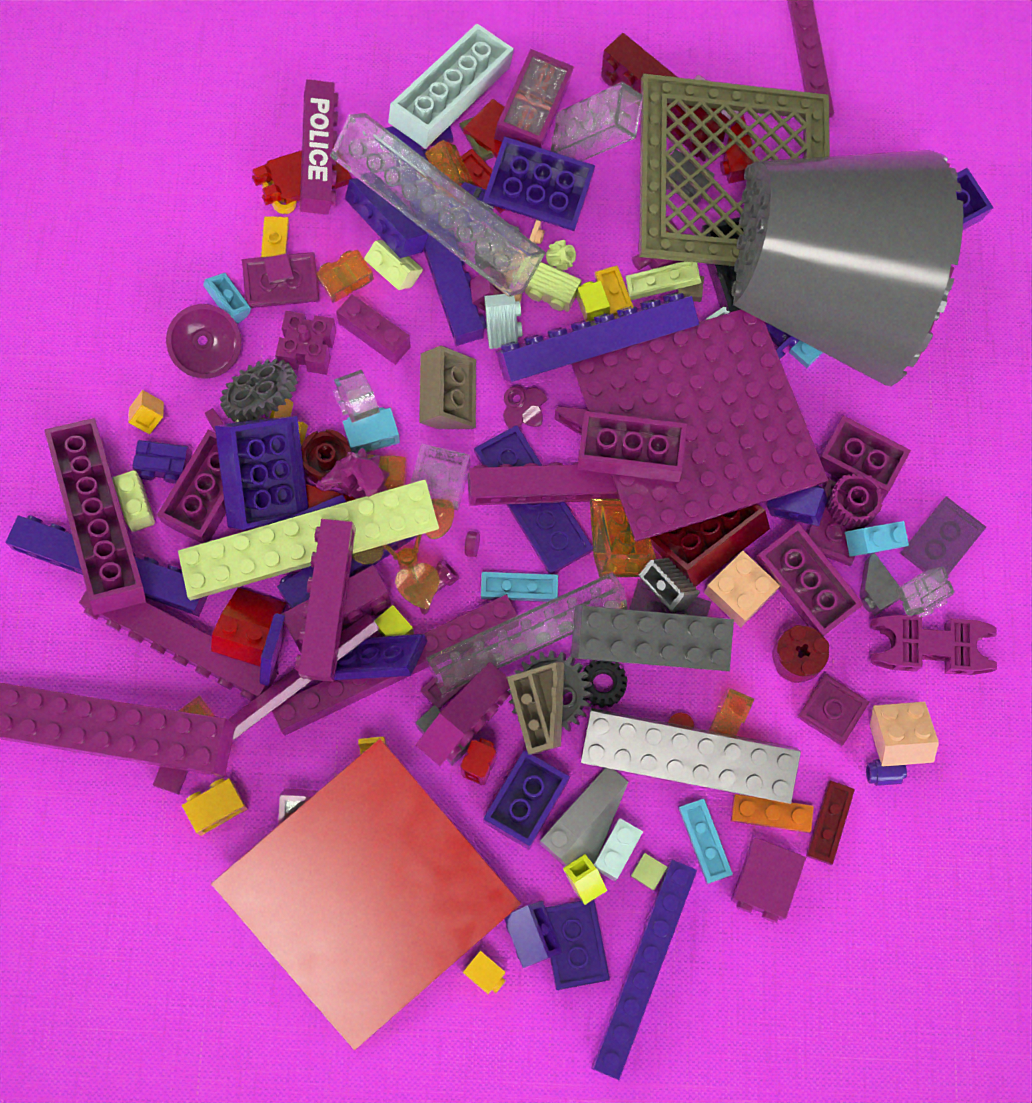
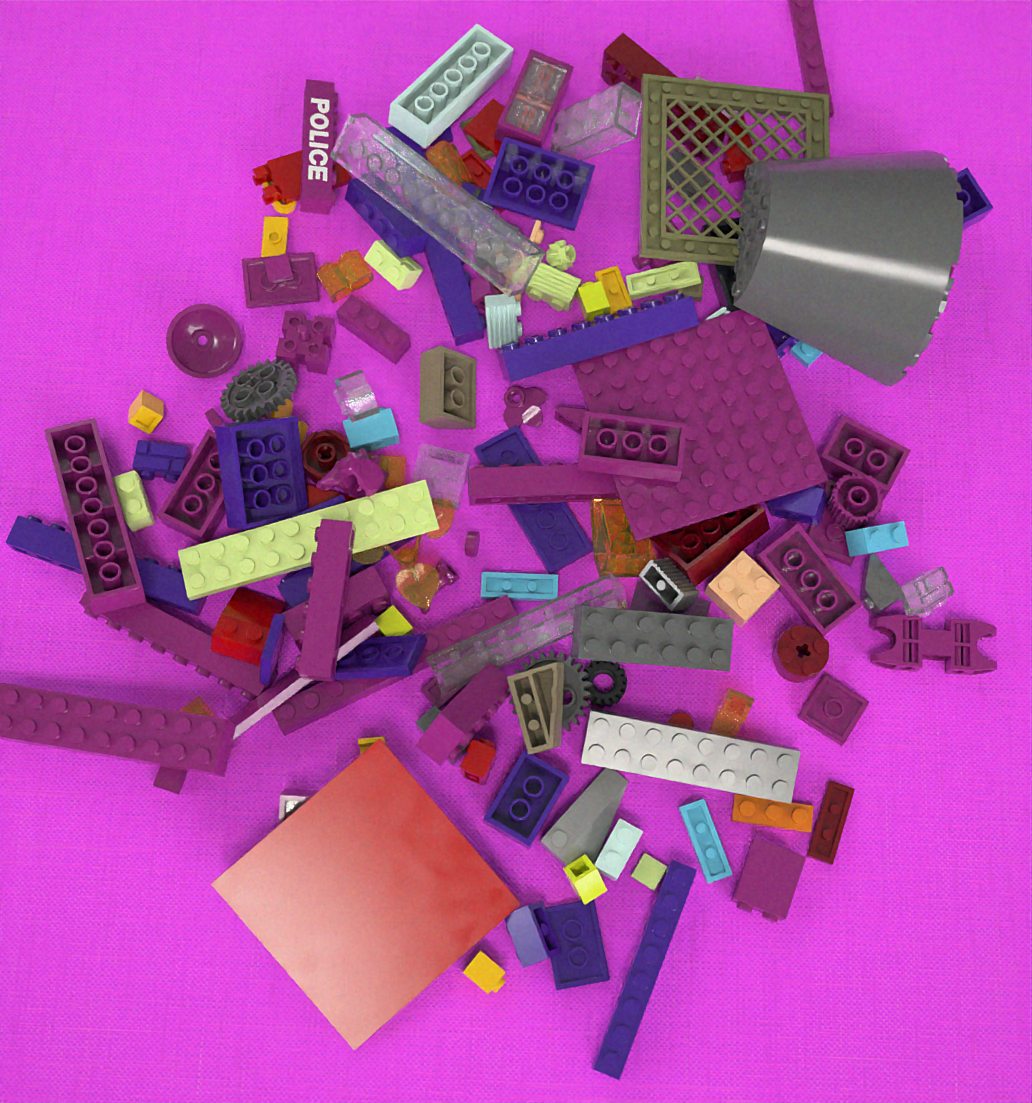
yellow brick [182,778,248,836] -> none
medium azure brick [203,273,251,324] -> none
dark purple brick [866,759,907,786] -> none
light nougat brick [870,702,939,766] -> none
clear purple tile [900,496,986,584] -> none

